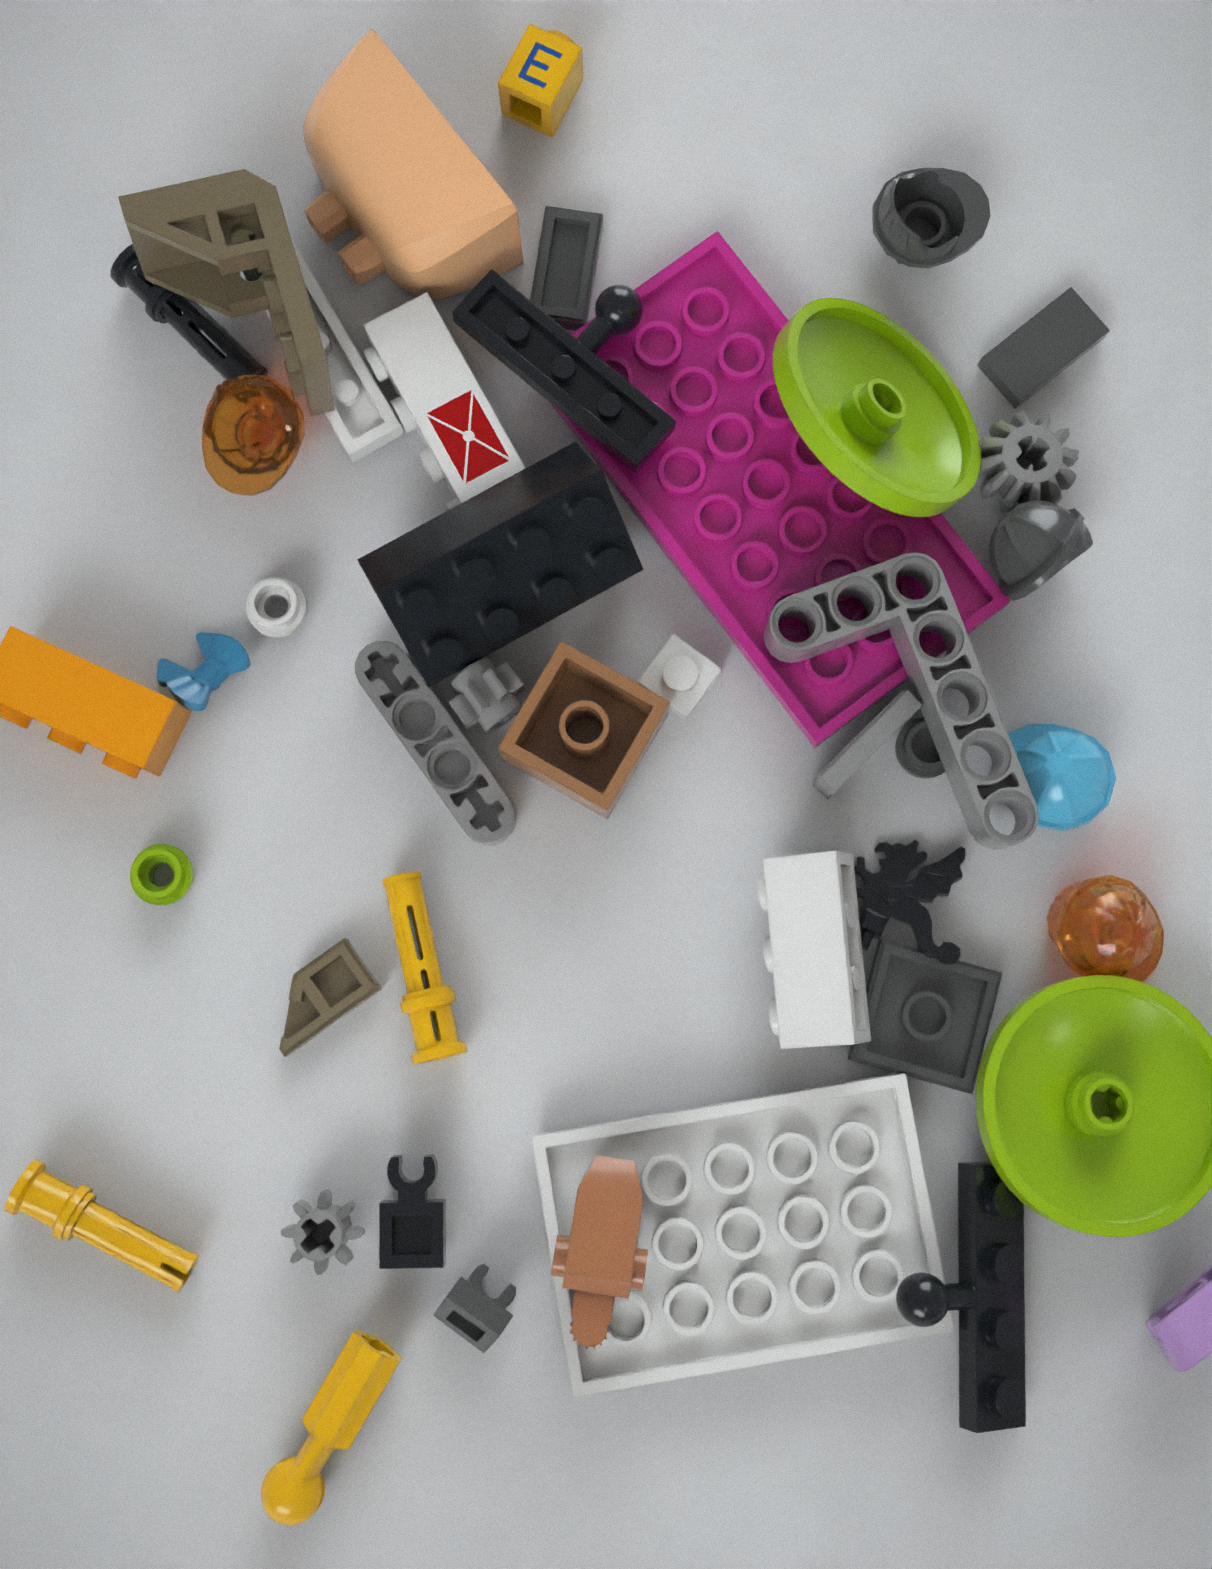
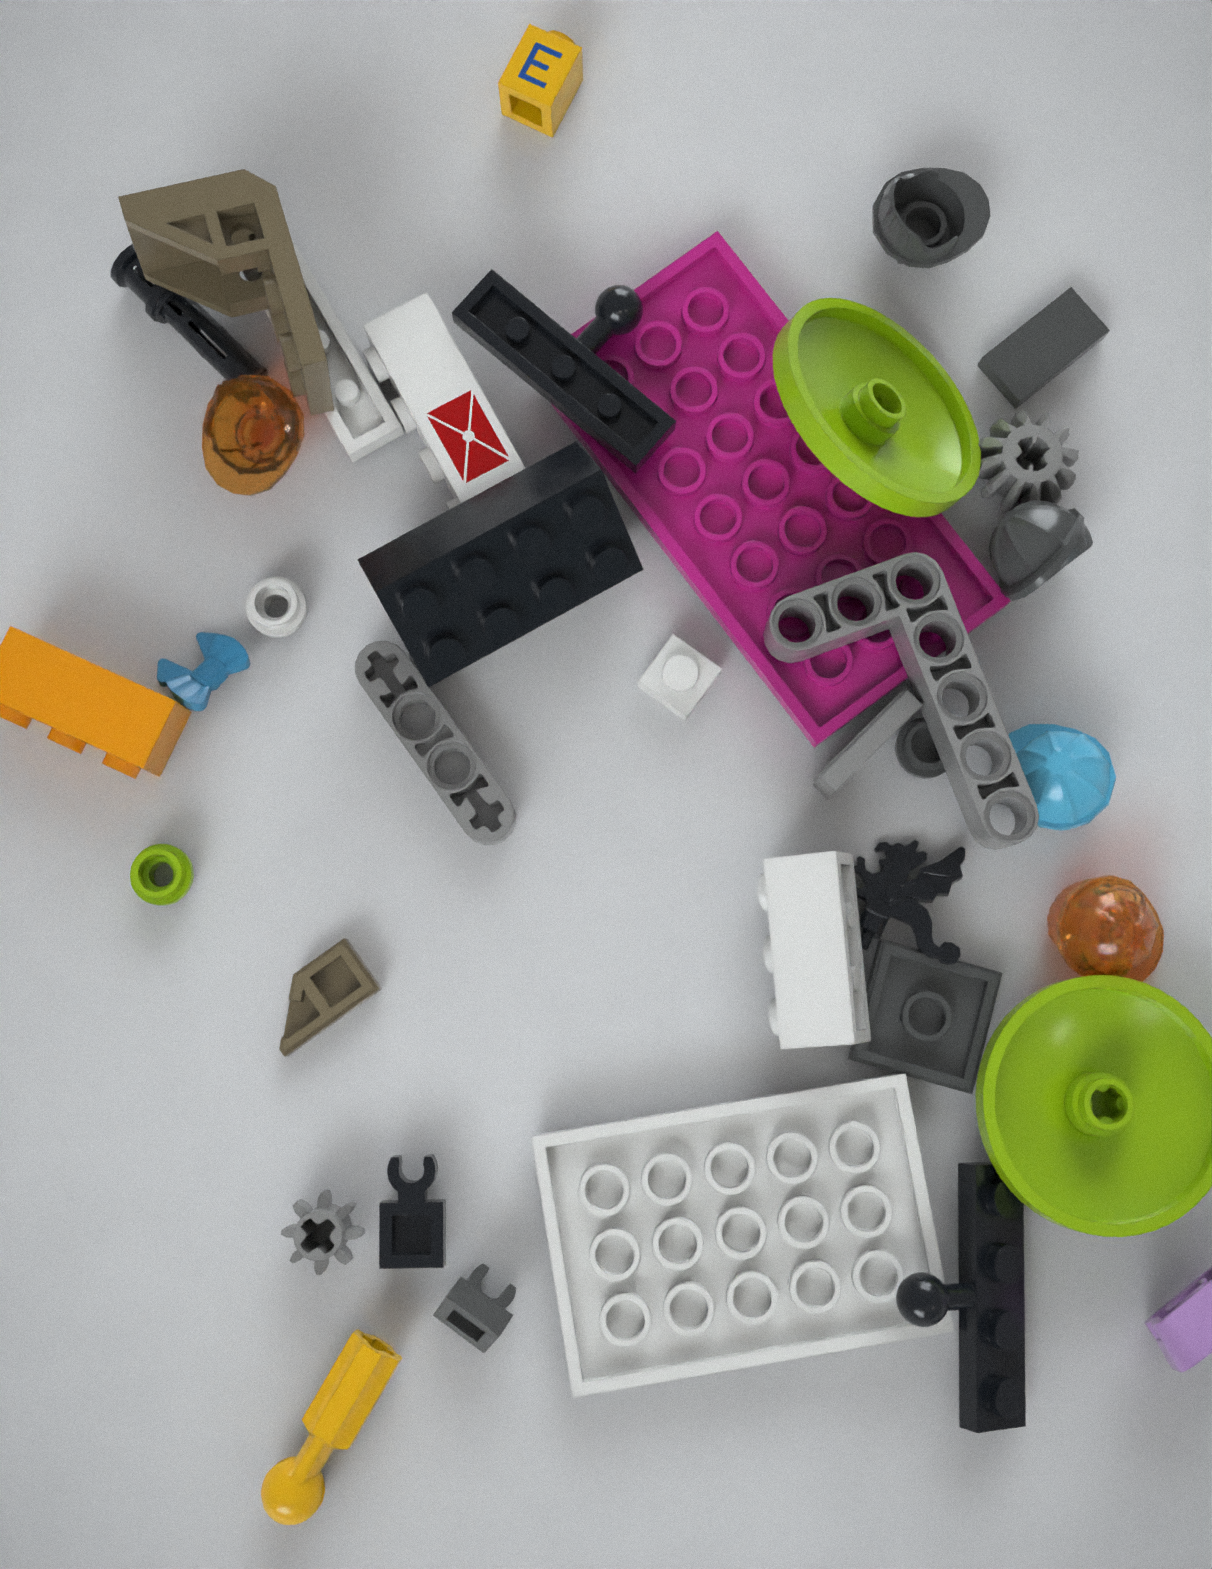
yellow pin [4,1159,200,1293] -> none
light nougat hips [303,29,524,300] -> none
yellow pin [382,871,468,1065] -> none
light grey gear [449,657,525,734] -> none
medium nougat brick [497,641,670,820] -> none
dark grey tile [530,206,603,331] -> none
nougat hinge [551,1155,648,1349] -> none

